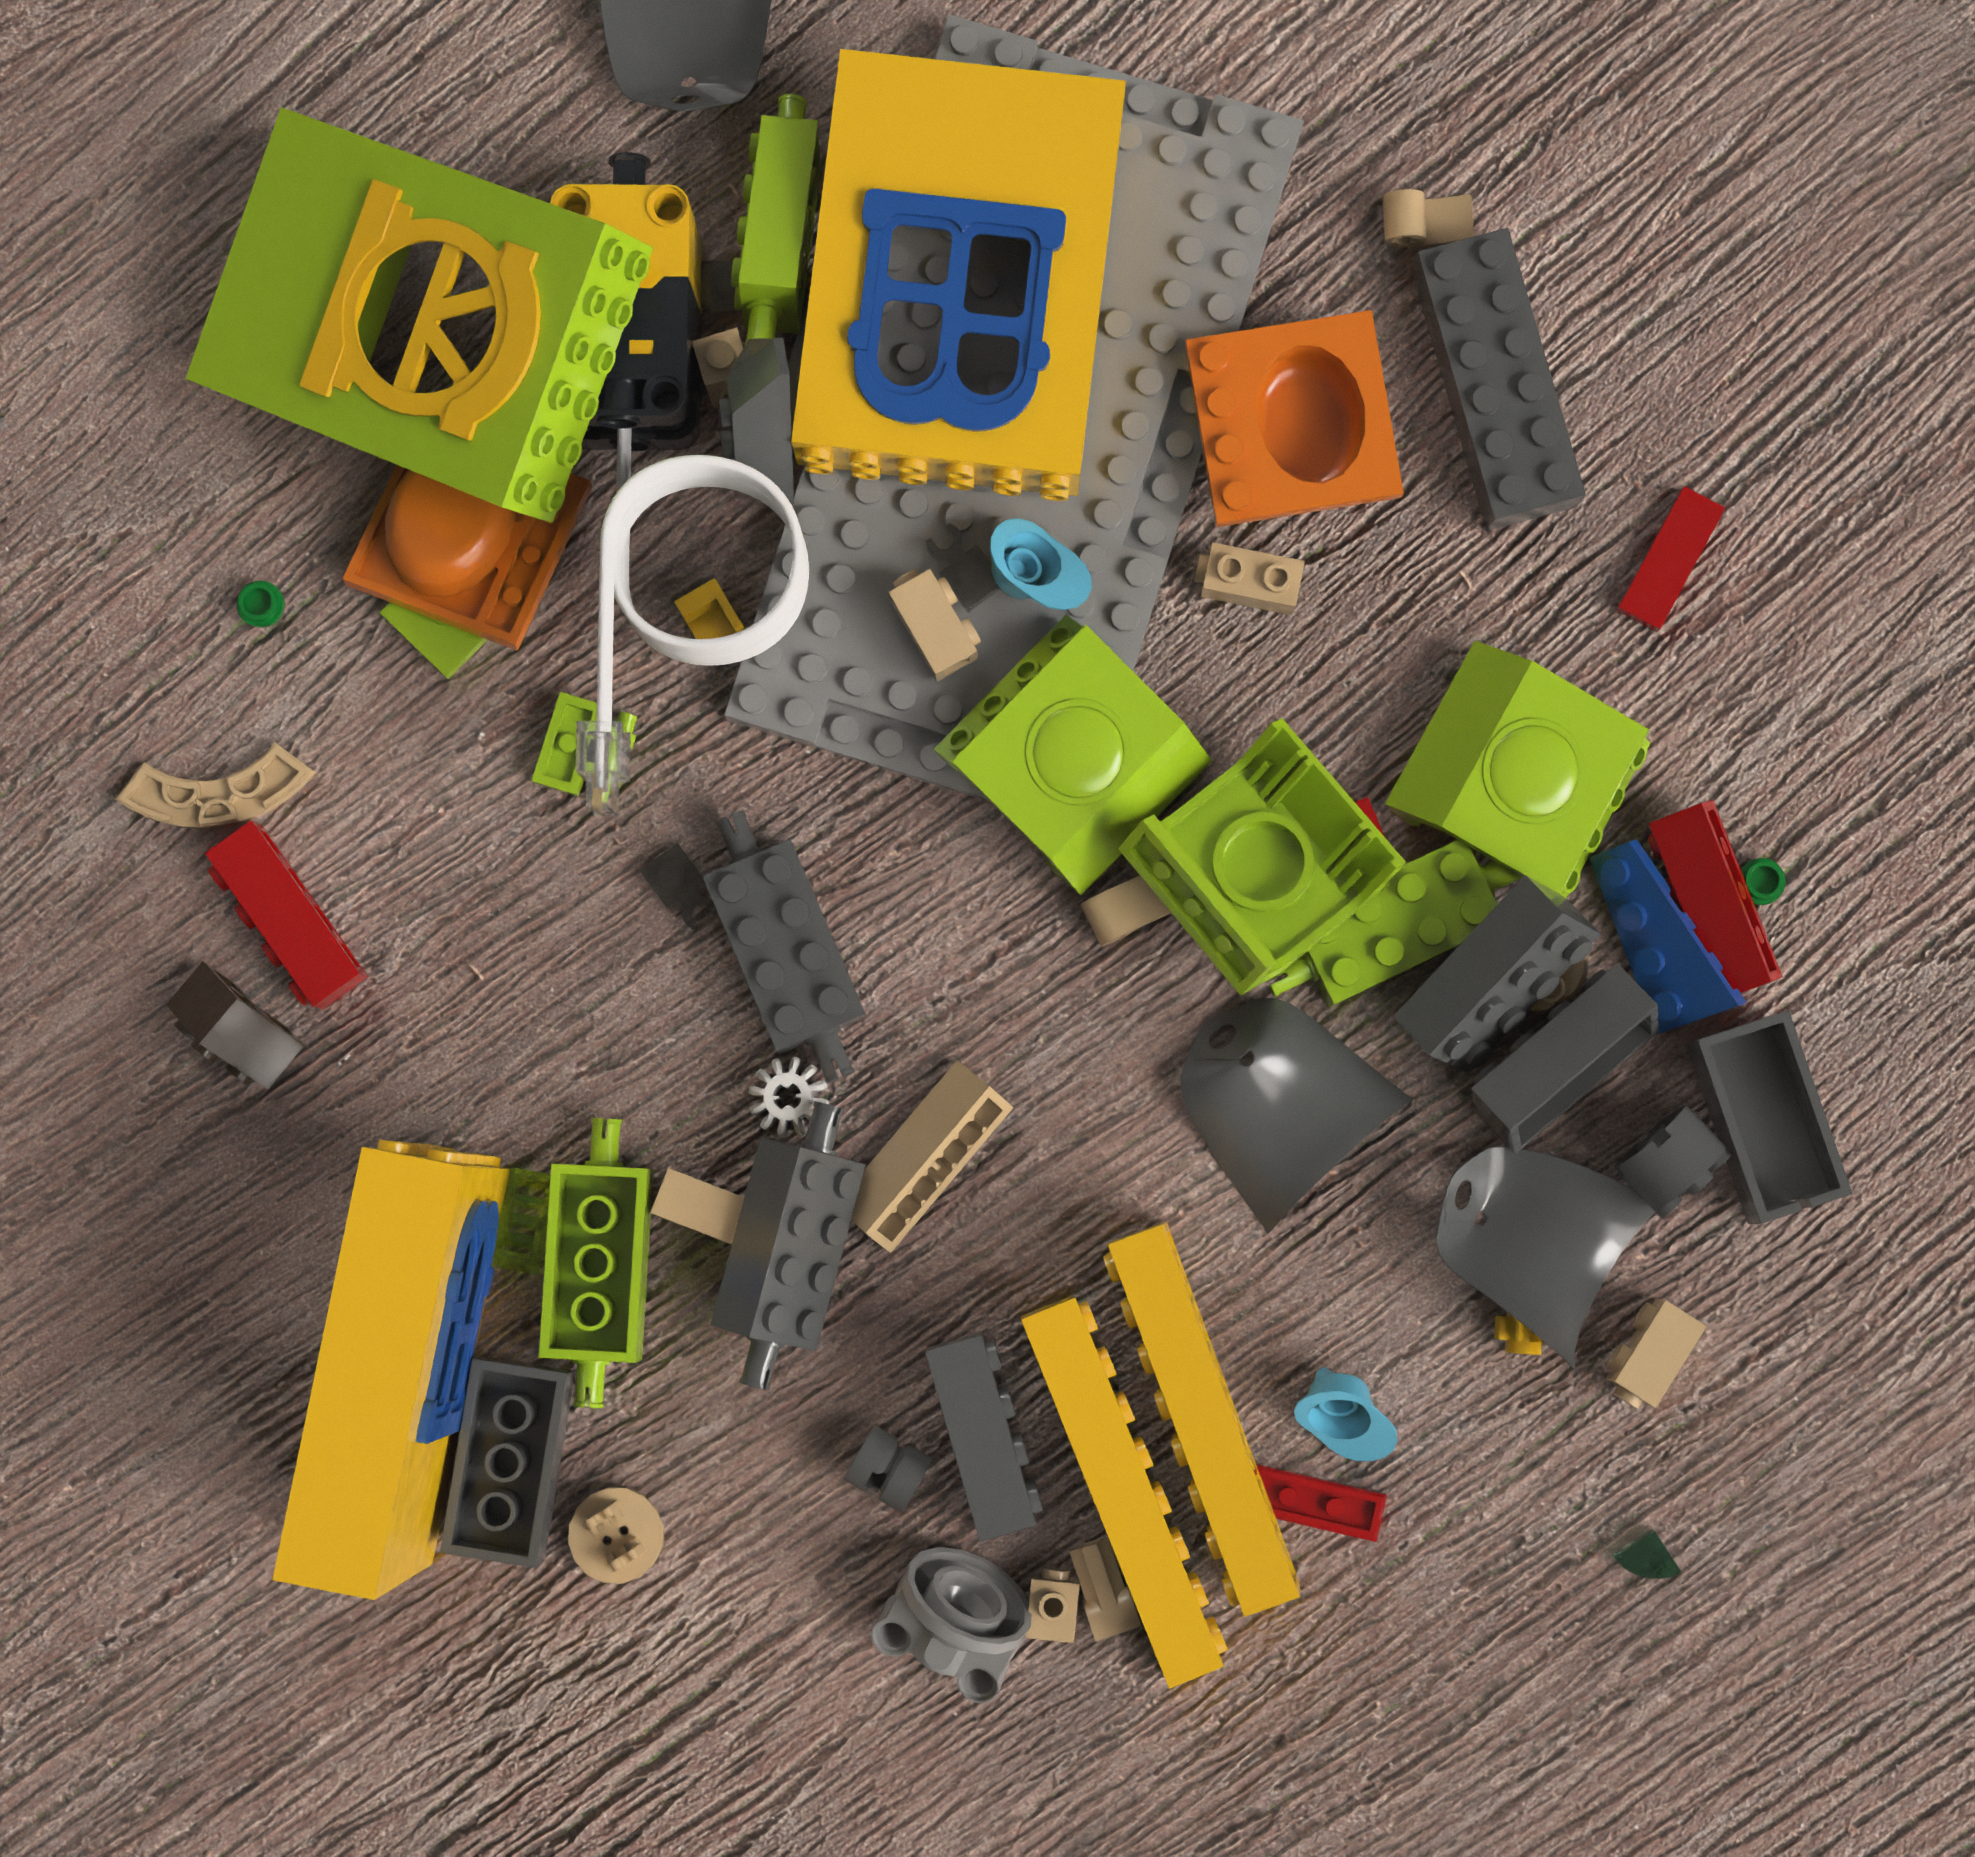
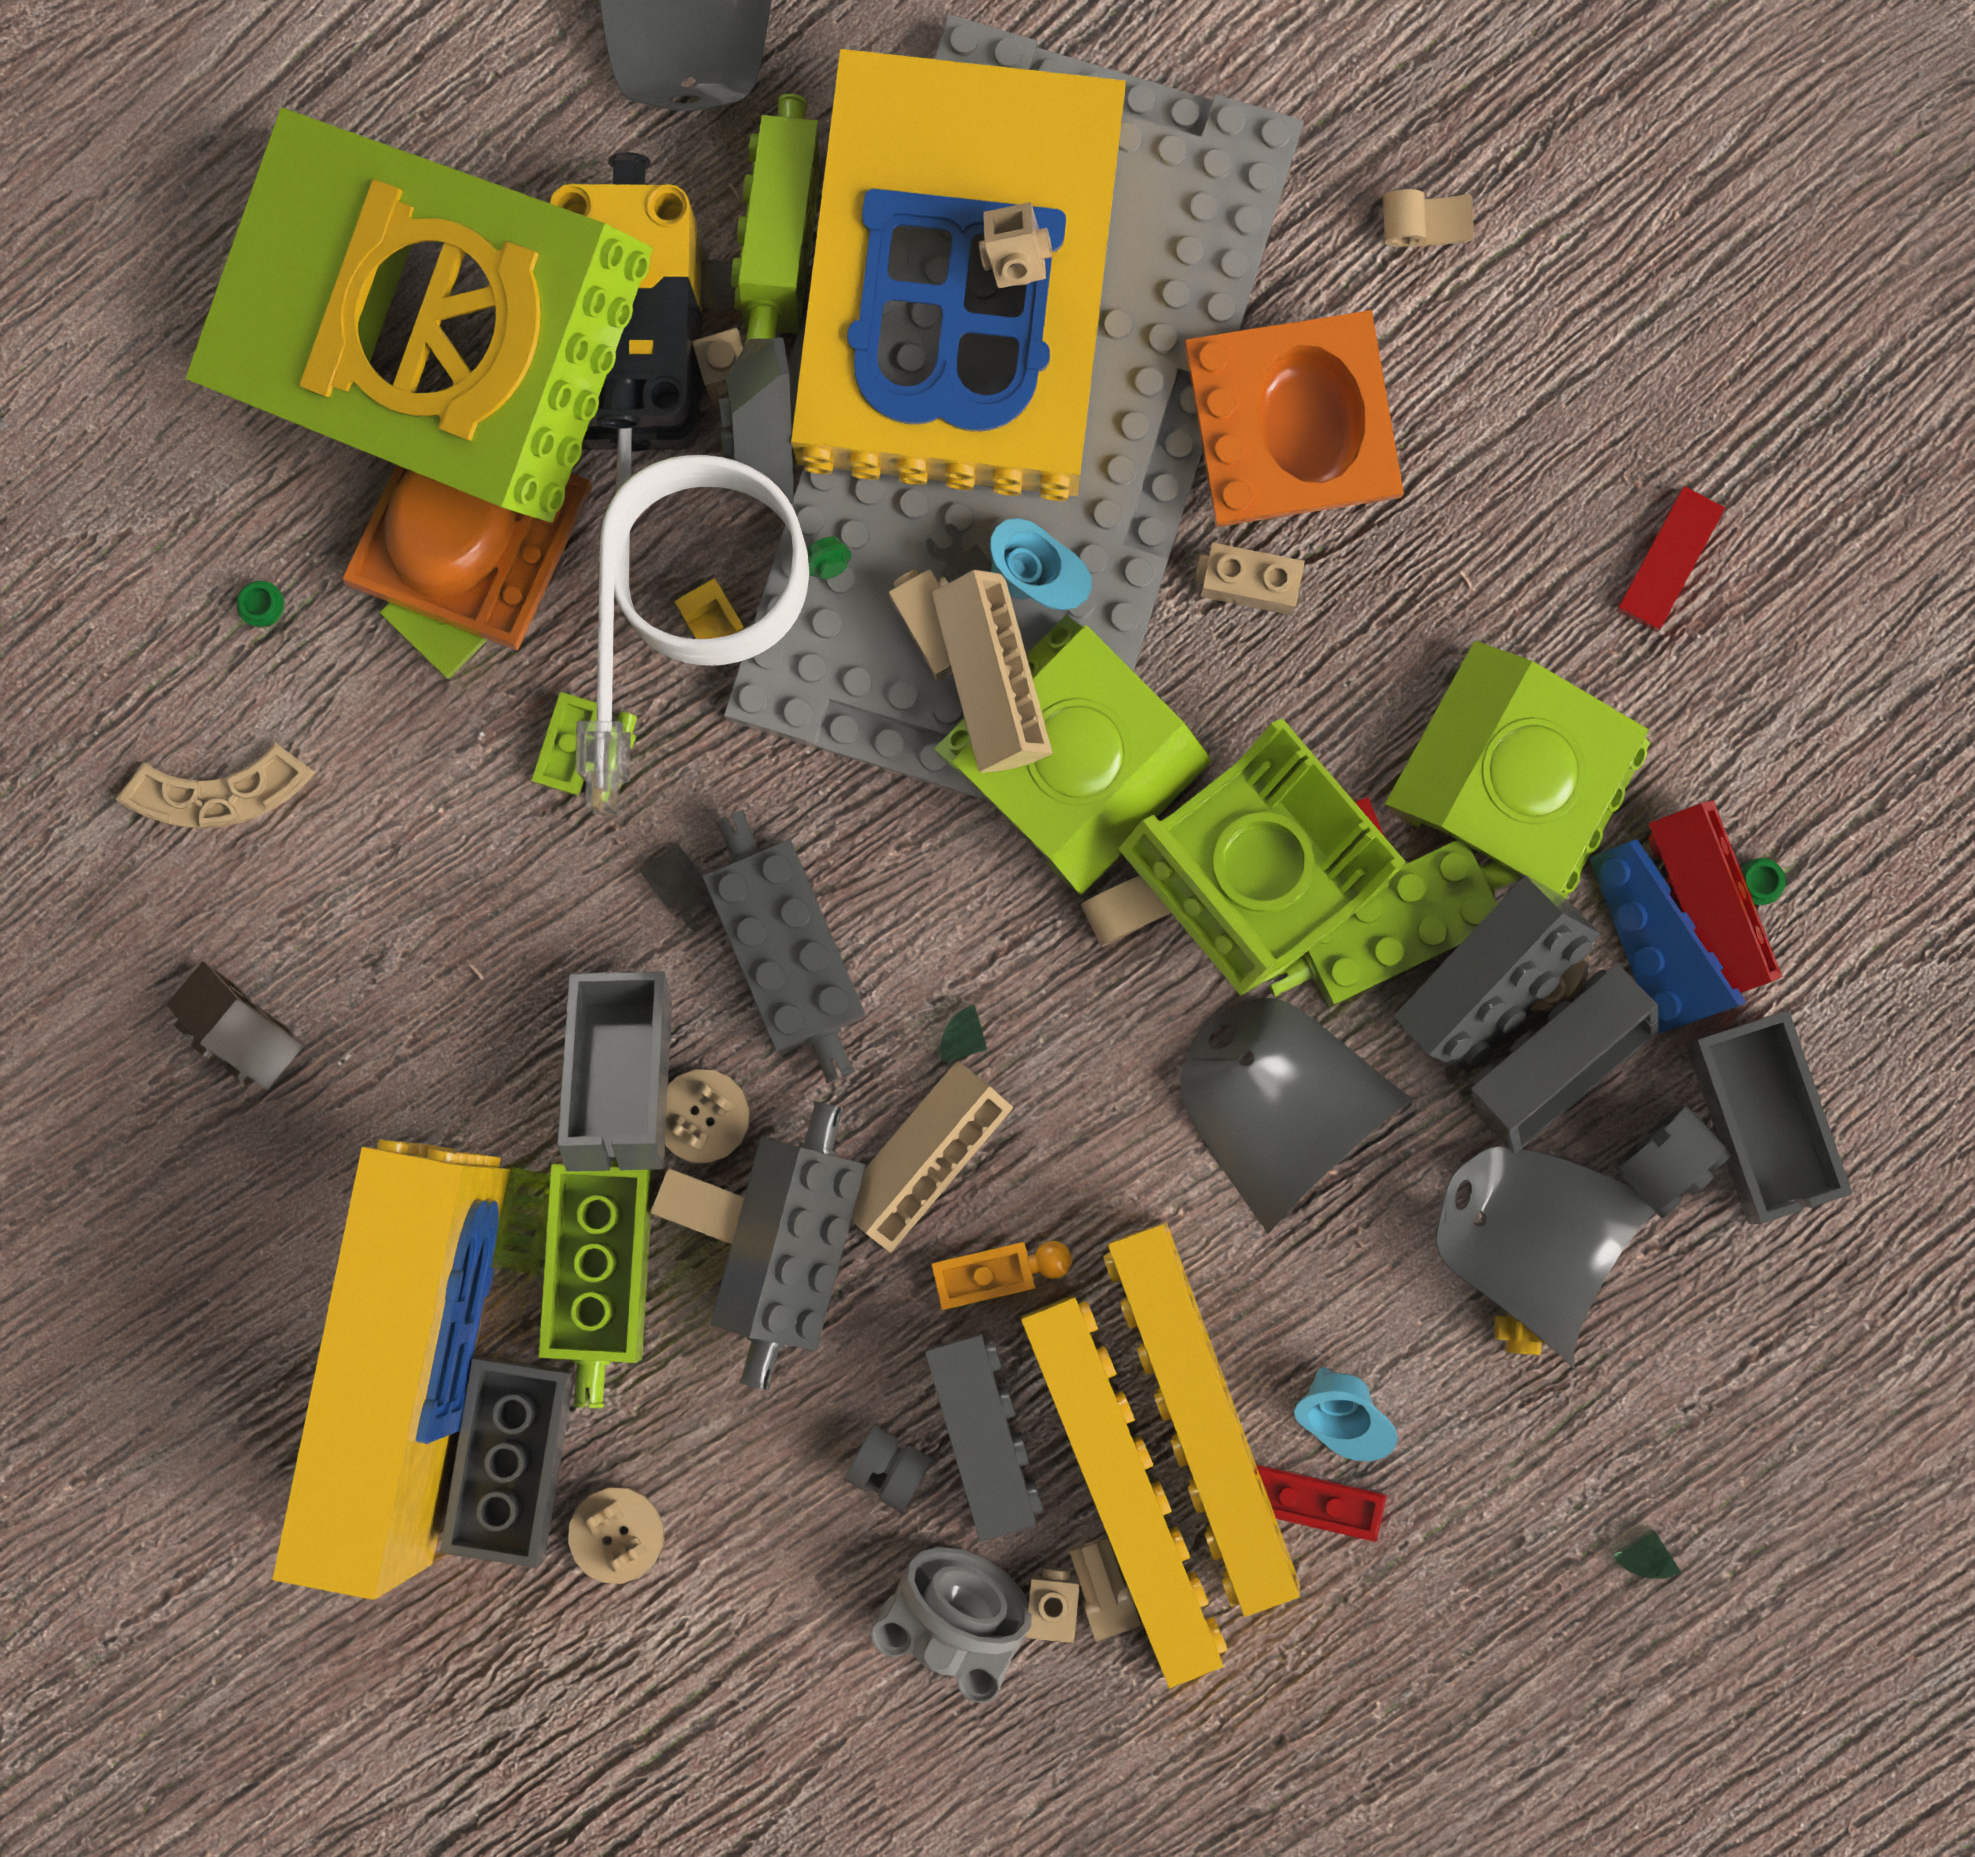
red brick [205,820,369,1010] -> none
white gear [748,1057,829,1138] -> none
dark grey brick [1411,228,1586,531] -> none
tan brick [1606,1299,1707,1409] -> none
none -> dark grey piece [557,971,672,1171]
none -> tan plate [665,1069,751,1163]
none -> green plate [807,536,852,579]
none -> light orange plate [931,1241,1072,1310]
none -> tan brick [932,570,1053,772]
none -> clear green tile [940,1004,988,1063]
none -> tan brick [979,202,1052,289]

